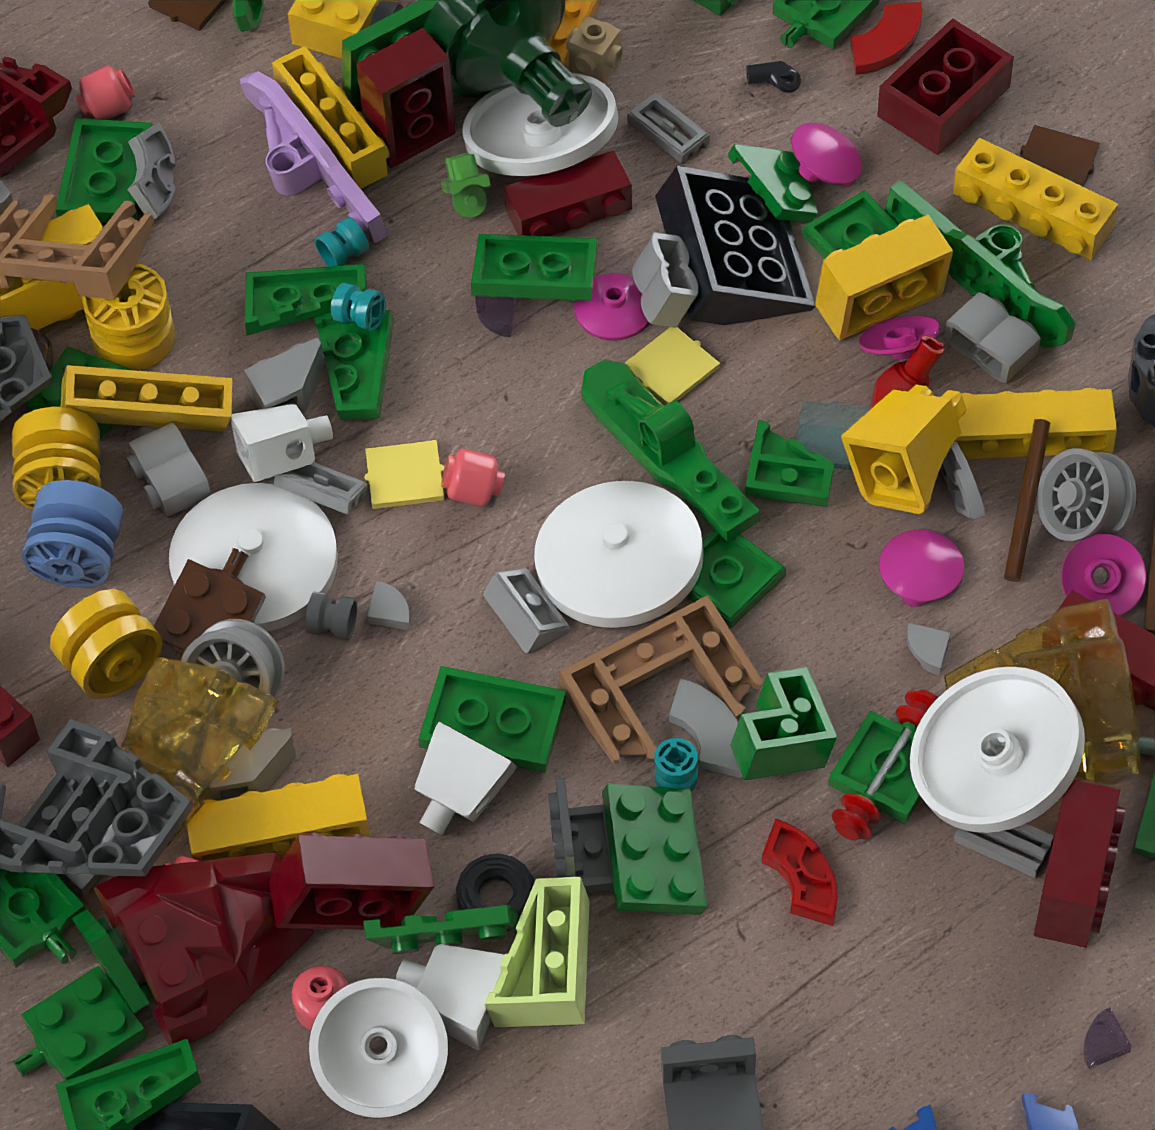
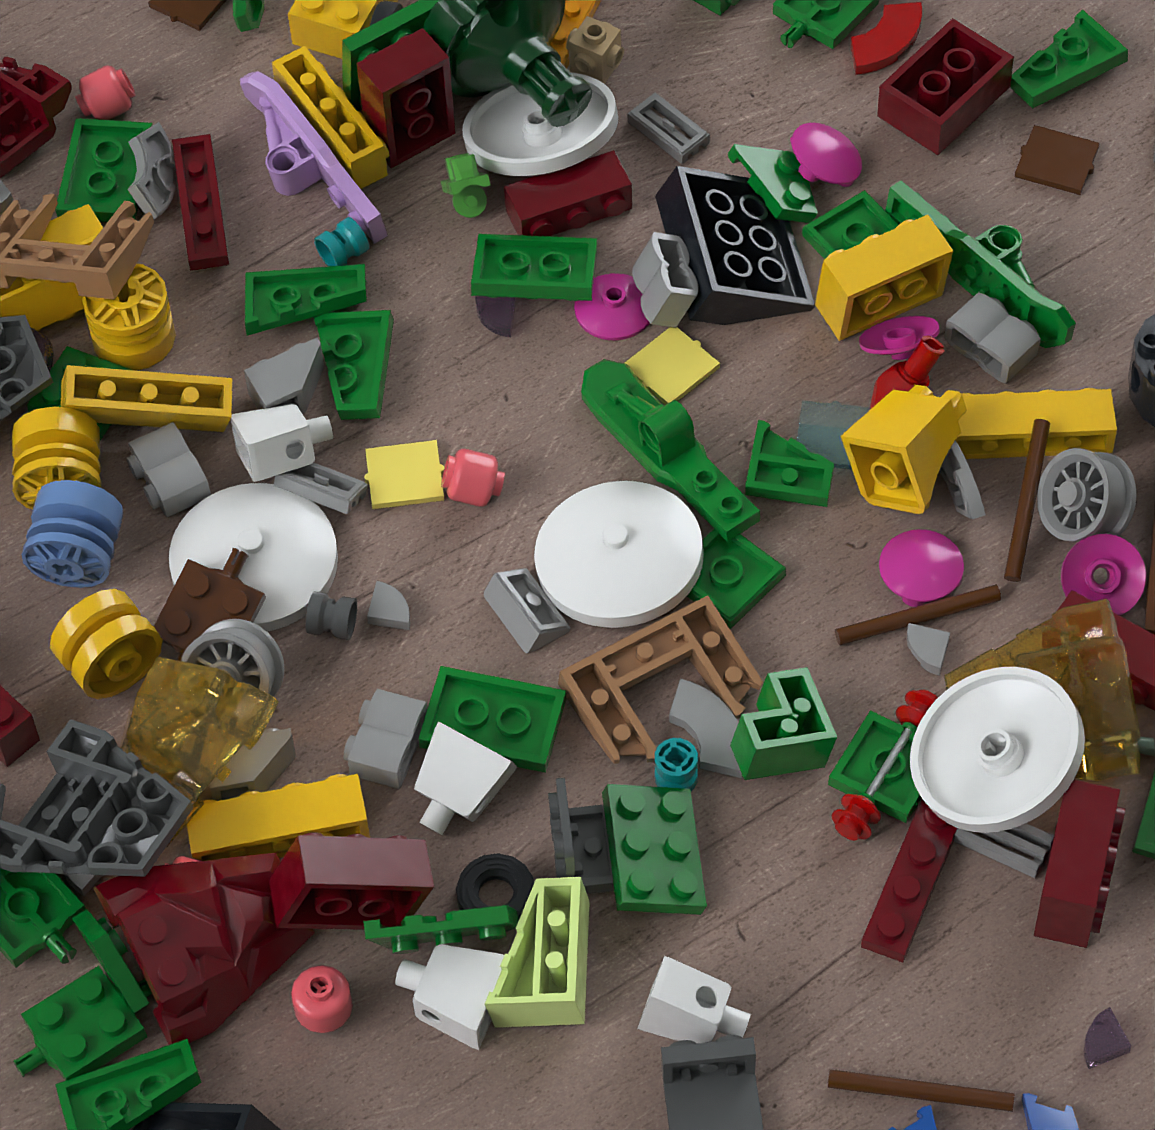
white dish [309,978,448,1118] -> none
teal wheel [331,282,386,331] -> none
black arm [746,61,801,93] -> none
red tile [761,818,838,926] -> none
yellow brick [953,137,1118,260] -> none
none -> dark red plate [172,134,229,271]
none -> light grey brick [343,689,427,789]
none -> white torso [637,956,751,1043]
none -> reddish brown bar [828,1069,1015,1112]
none -> reddish brown bar [835,584,1001,645]
none -> dark red plate [861,798,958,963]
none -> green wing [1010,9,1128,109]

